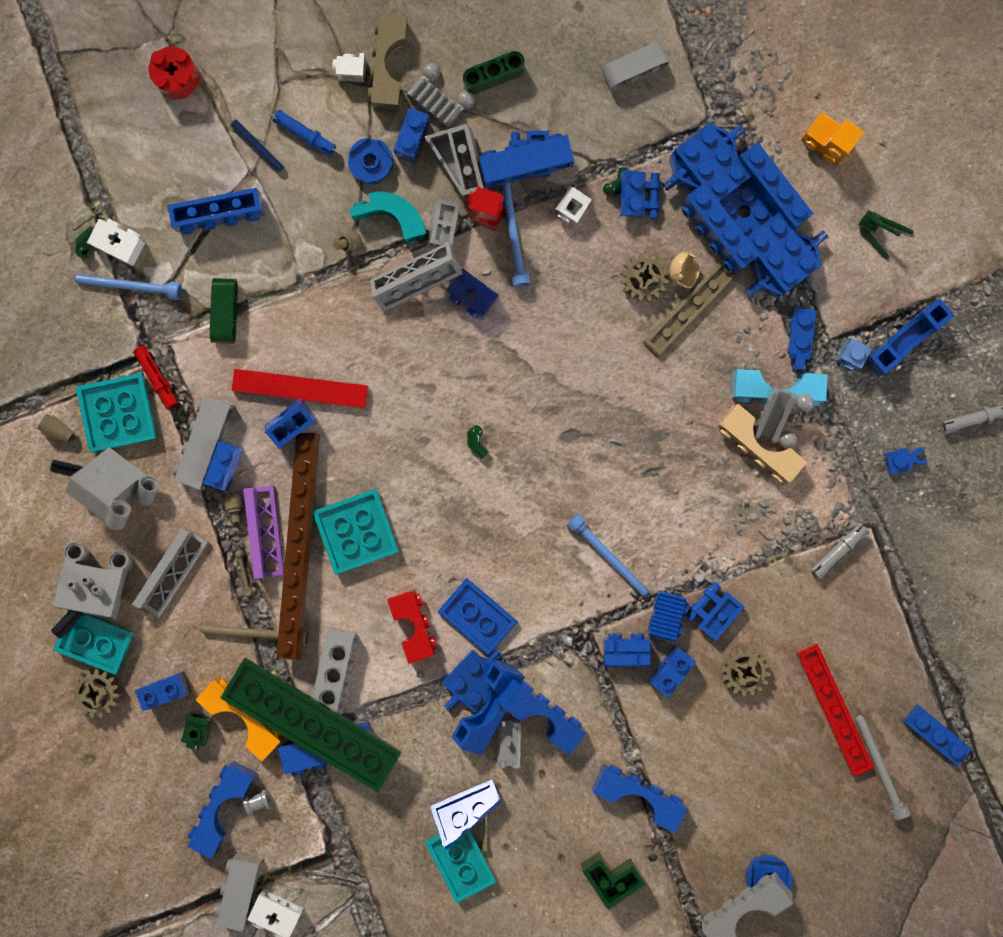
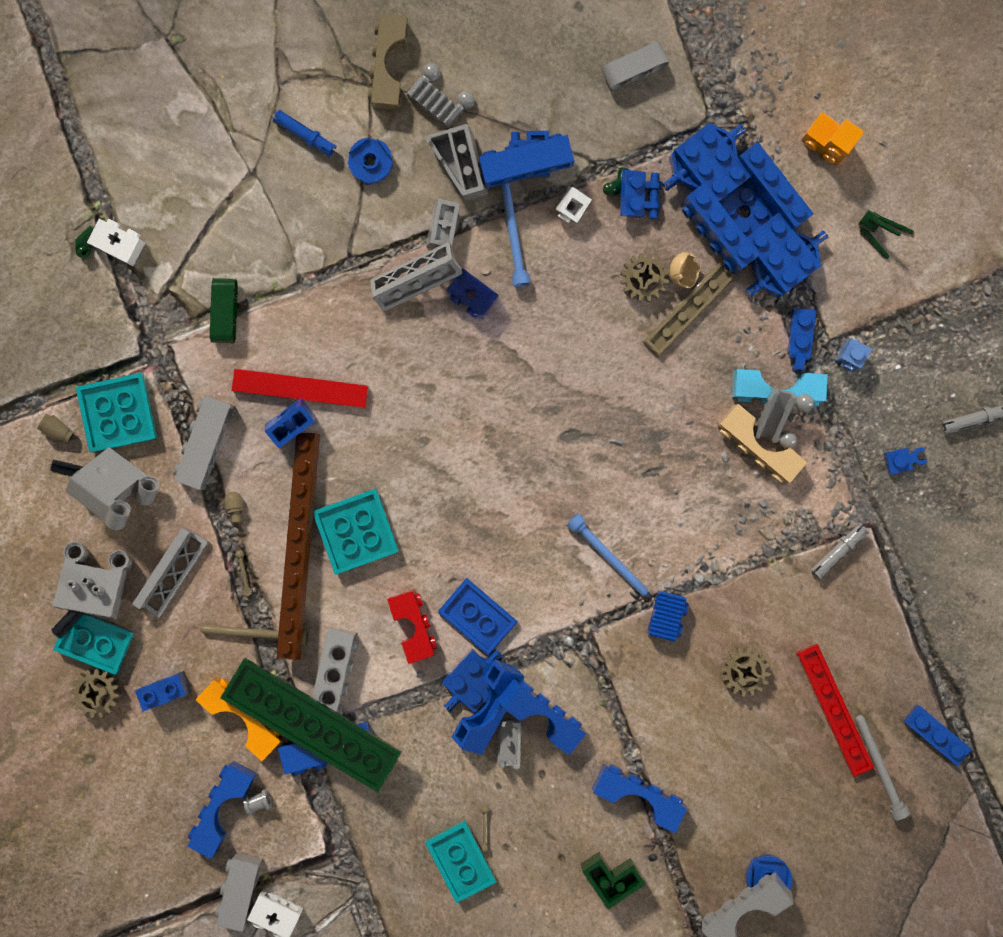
medium blue piece [74,274,182,300] -> none
red pin [133,345,179,410] -> none
red brick [149,46,200,99] -> none
blue brick [167,188,265,235] -> none
dark green brick [181,713,213,750] -> none
blue brick [203,441,243,491] -> none
dark blue bar [231,119,284,173] -> none
medium lavender fence [243,486,284,579] -> none
white brick [332,53,366,83] -> none
dark tan cylinder [333,232,361,252] -> none
teal arch [349,192,427,244] -> none
blue brick [393,108,430,163] -> none
wing [430,779,501,850] -> none
dark green beam [463,51,525,94] -> none
red arch [467,186,503,231] -> none
dark green arm [467,425,489,460] -> none
blue brick [603,633,650,667] -> none
blue brick [648,645,697,698] -> none
blue plate [686,582,745,641] -> none
blue arch [865,299,955,377] -> none

